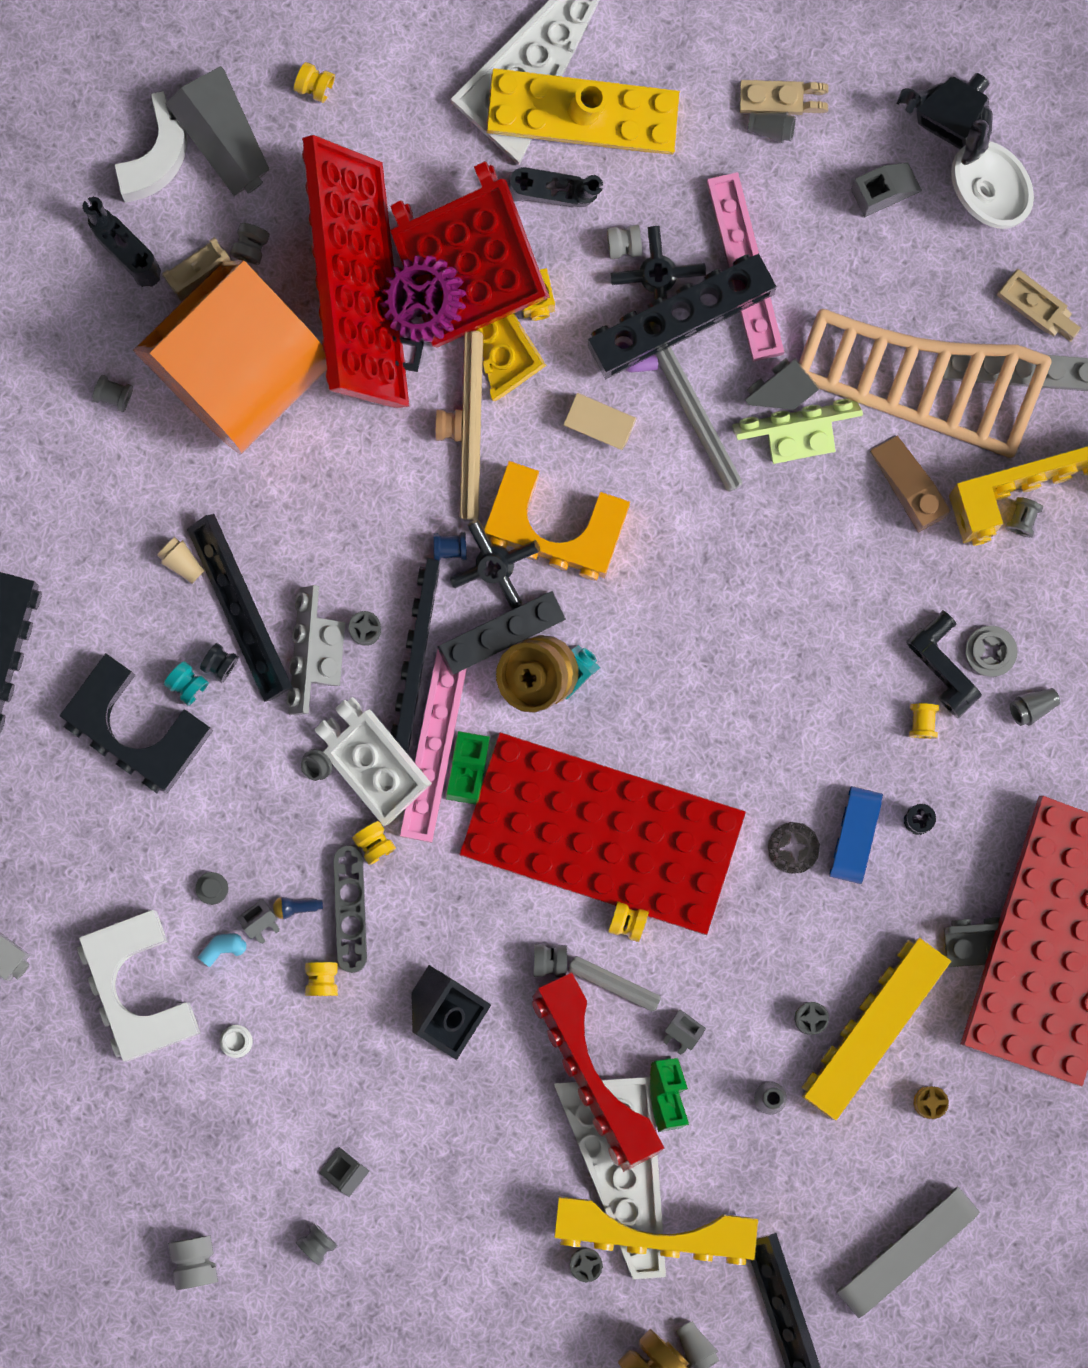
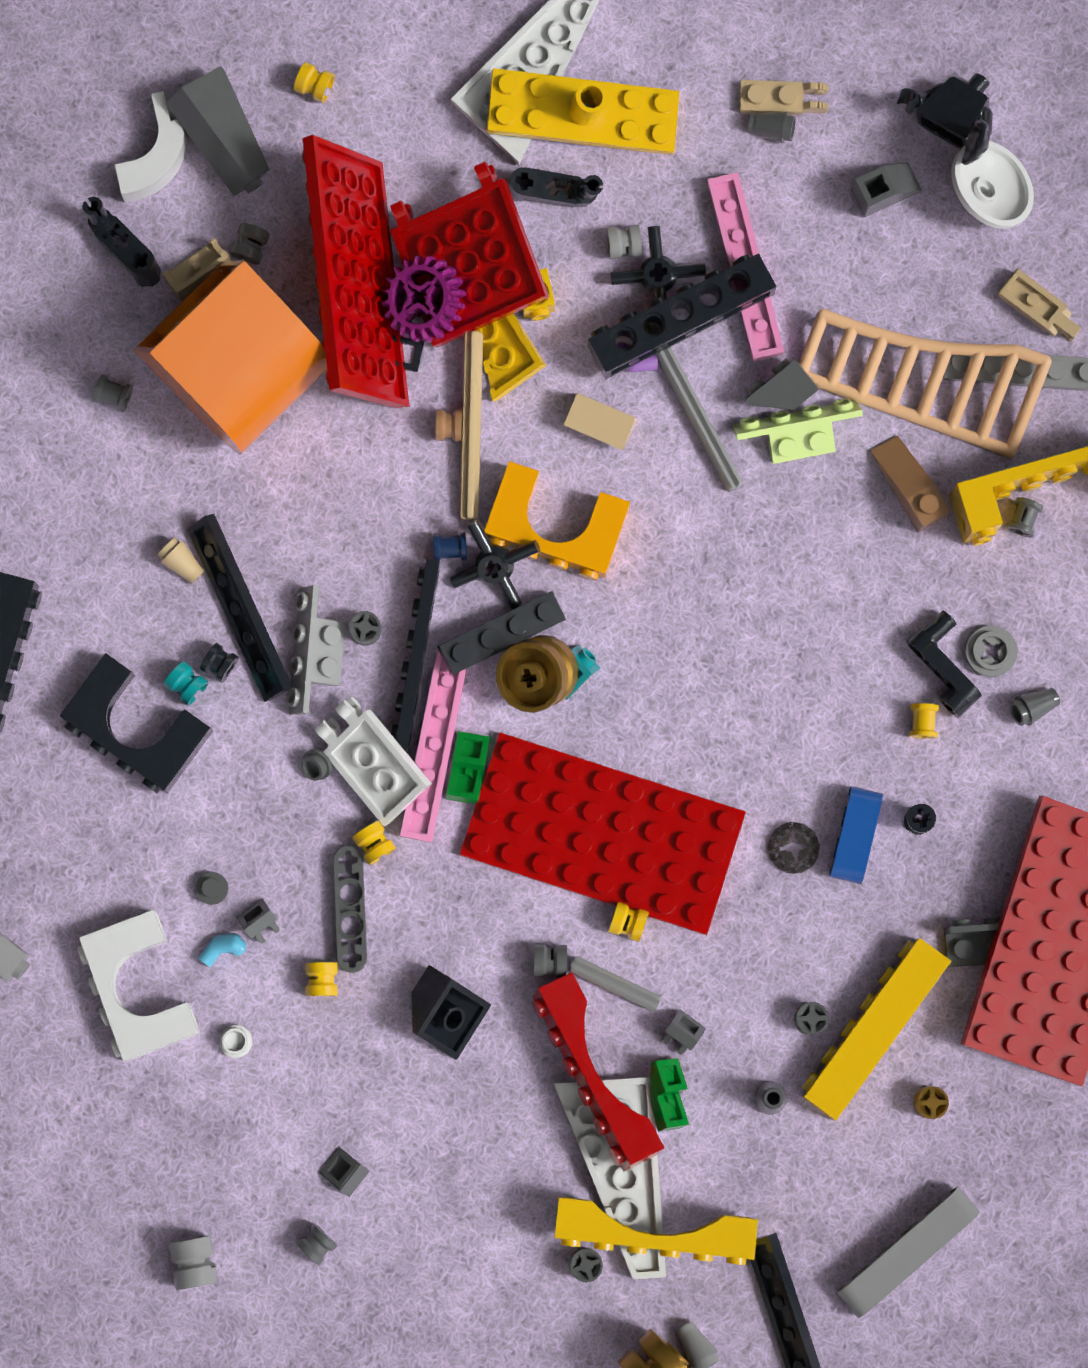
dark blue piece [273,897,323,919] -> none

